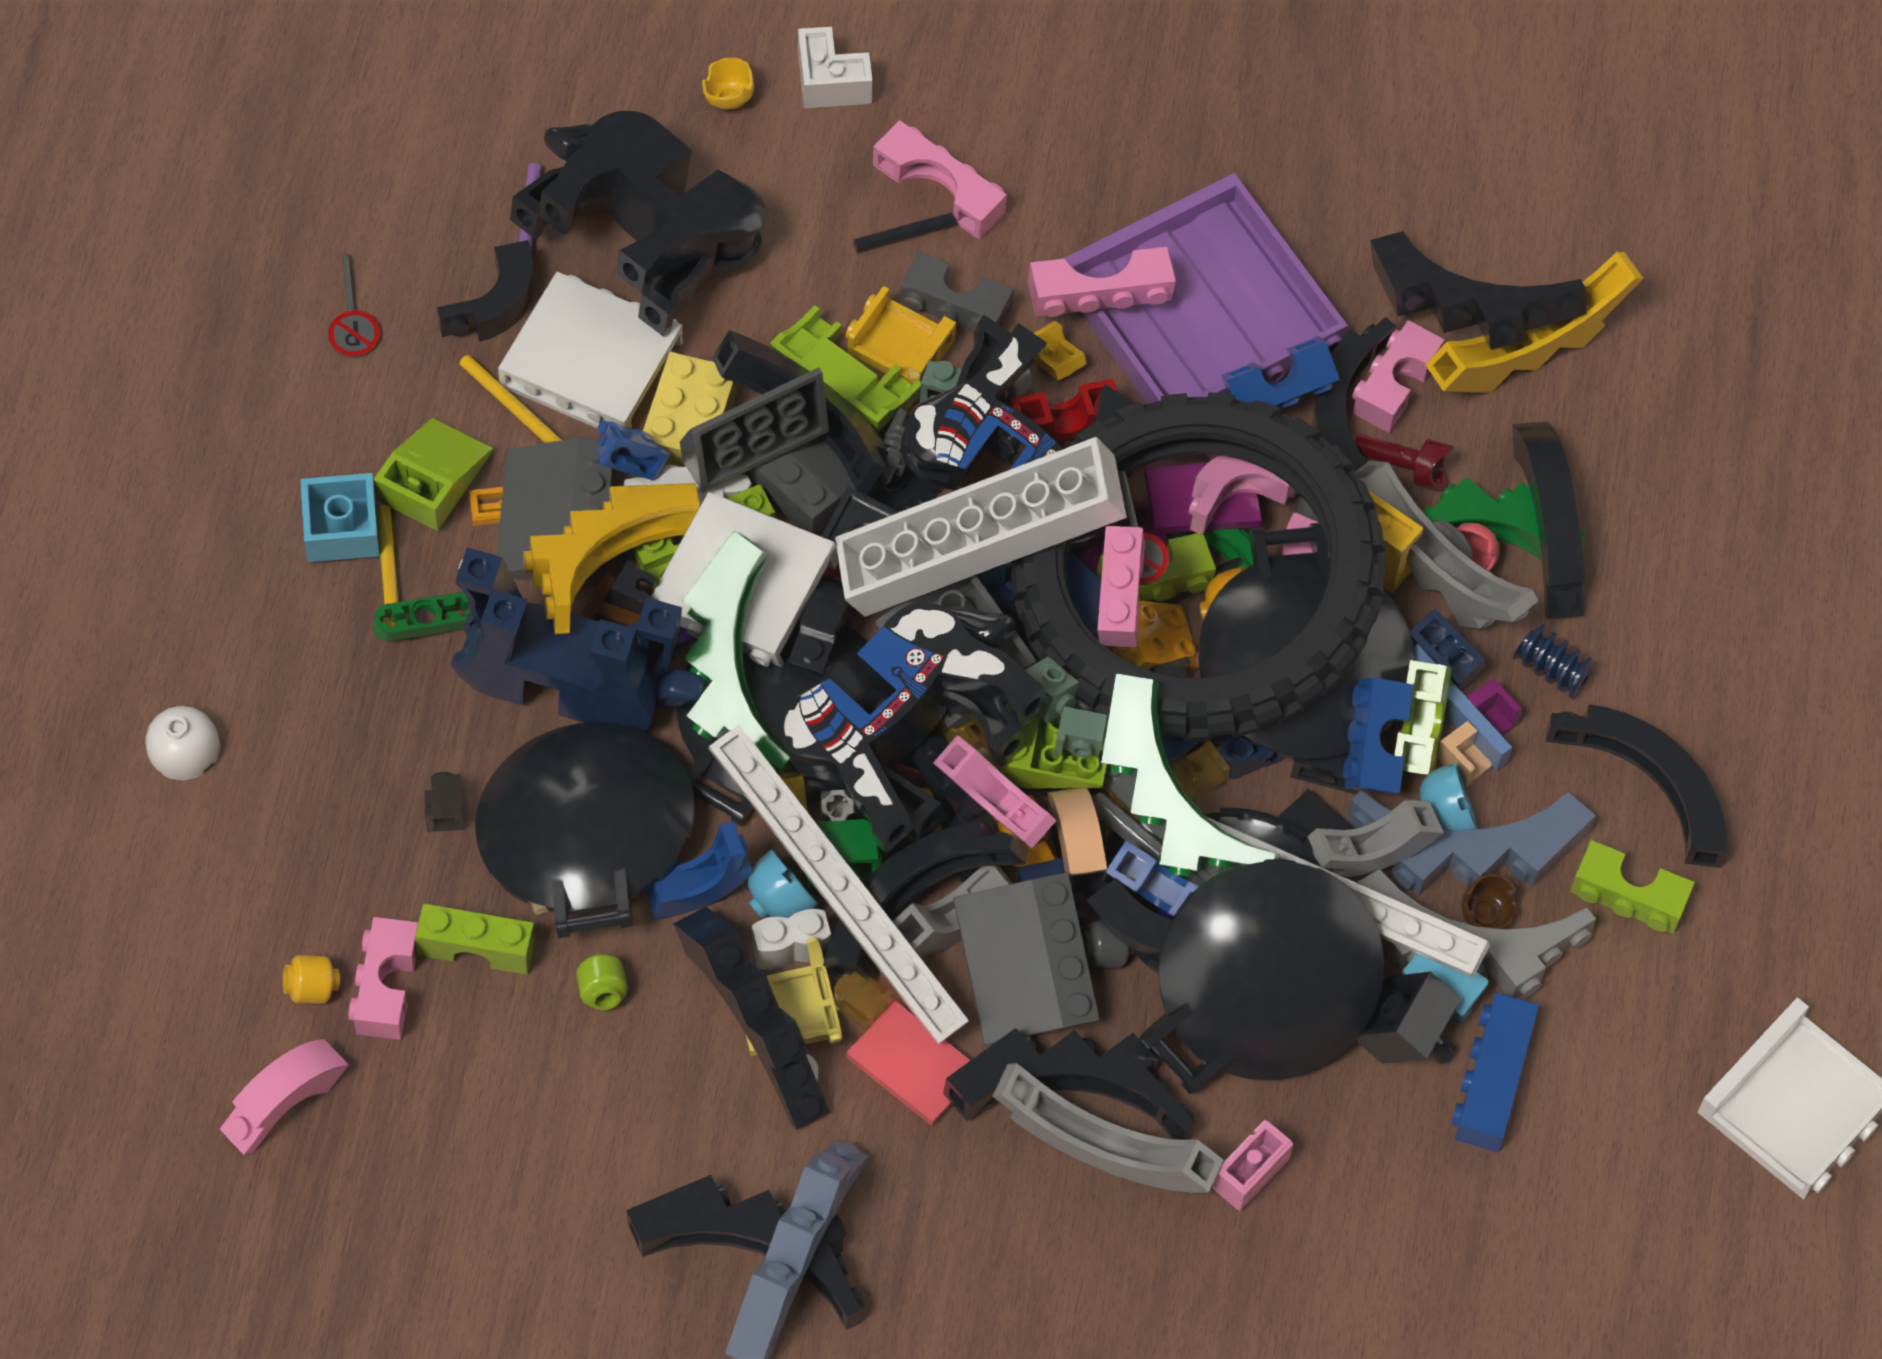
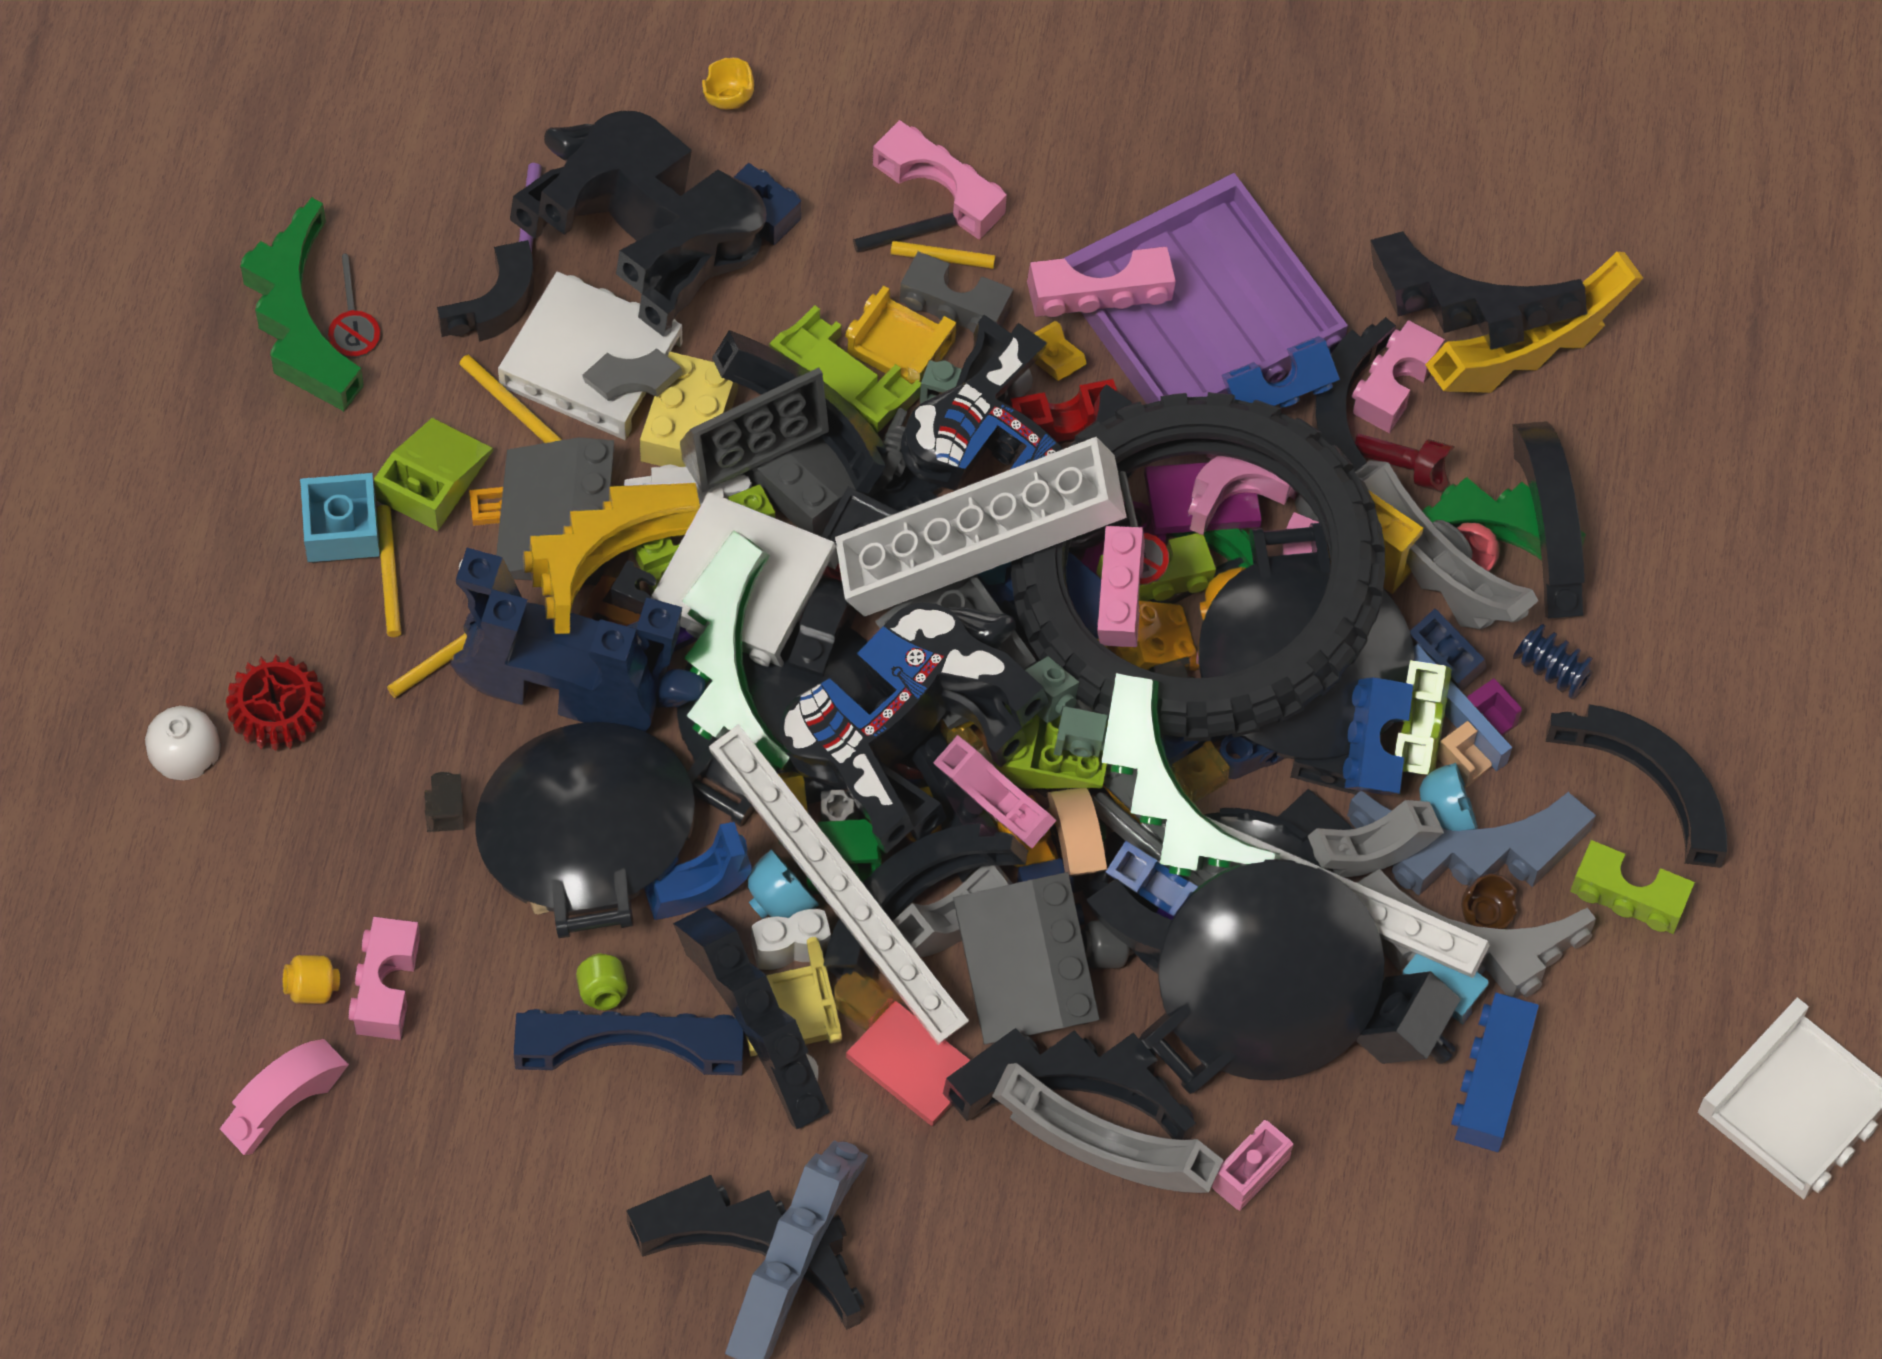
green beam [372,592,470,641] -> none
lime arch [415,903,535,975] -> none
blue piece [598,420,670,480] -> none
white panel [798,27,872,108] -> none
none -> red gear [226,654,326,751]
none -> green arch [240,197,364,412]
none -> yellow bar [387,633,467,698]
none -> dark blue arch [514,1009,744,1076]
none -> dark grey tile [582,348,683,401]
none -> dark blue brick [734,163,801,245]
none -> yellow bar [891,241,995,269]

